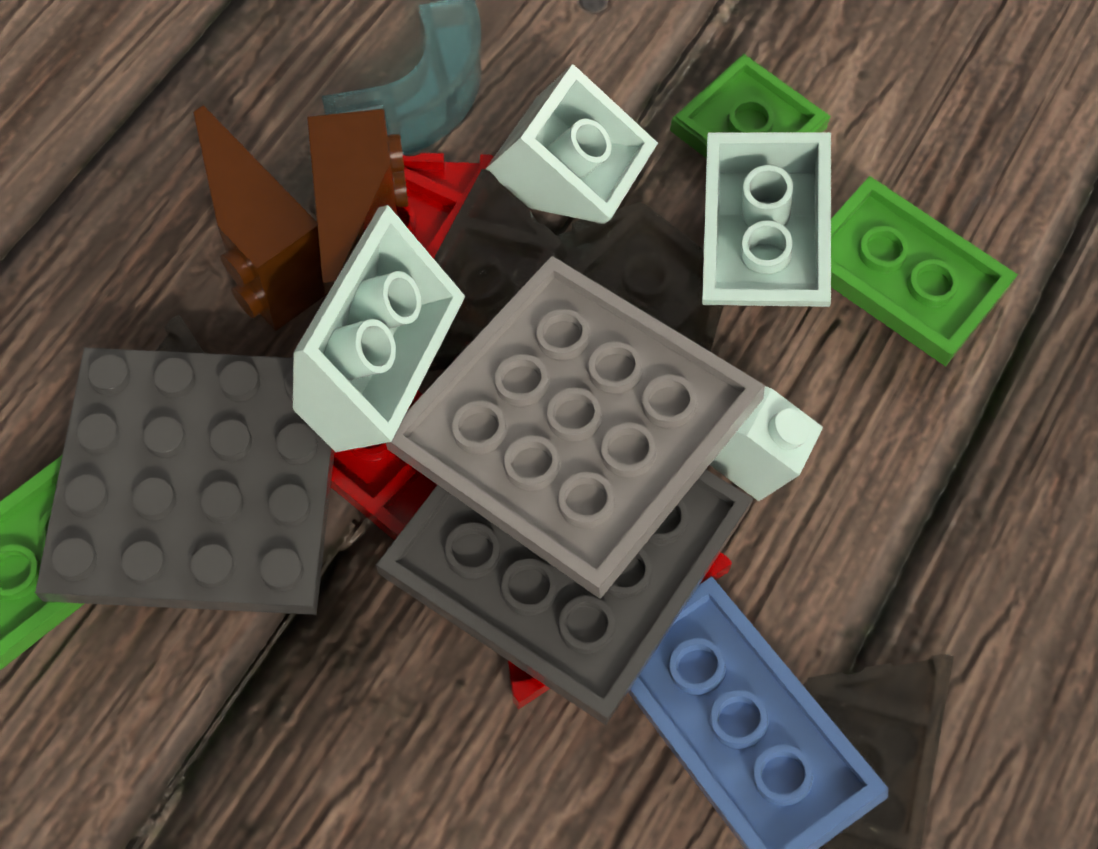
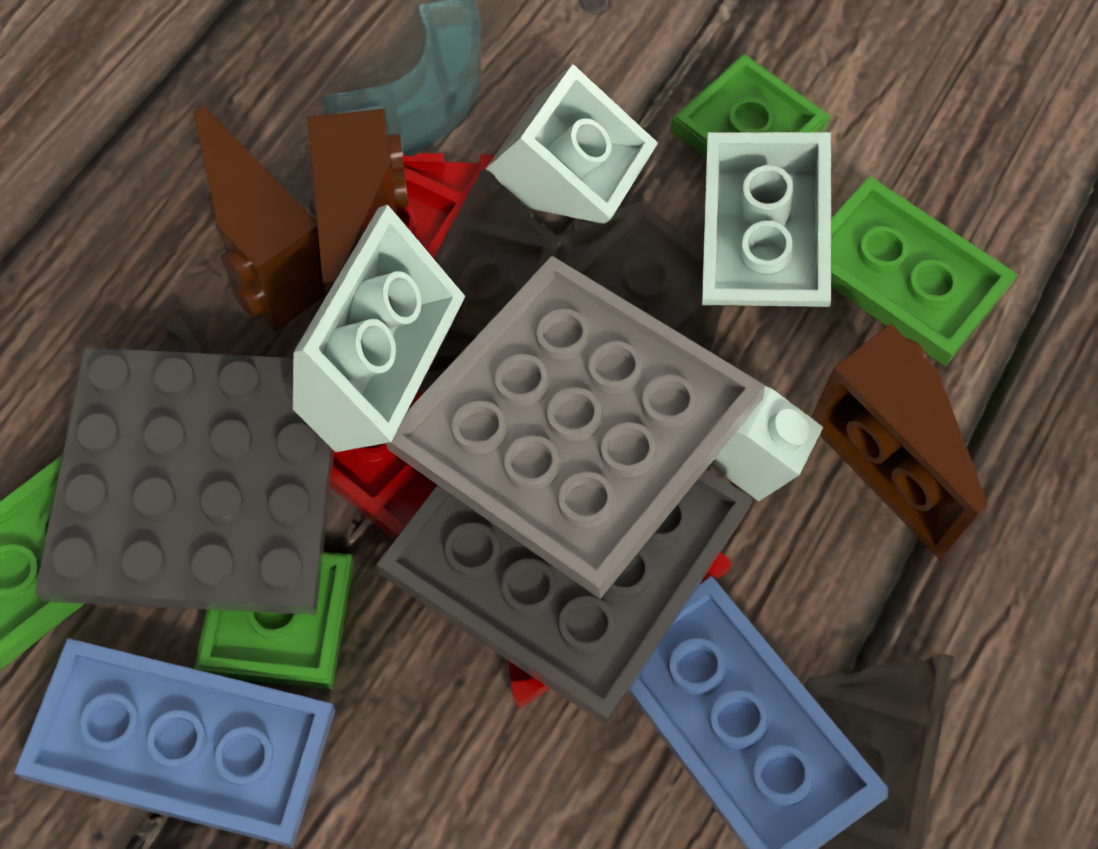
none -> medium blue plate [14,638,336,848]
none -> bright green tile [194,552,354,690]
none -> reddish brown slope [811,324,988,561]

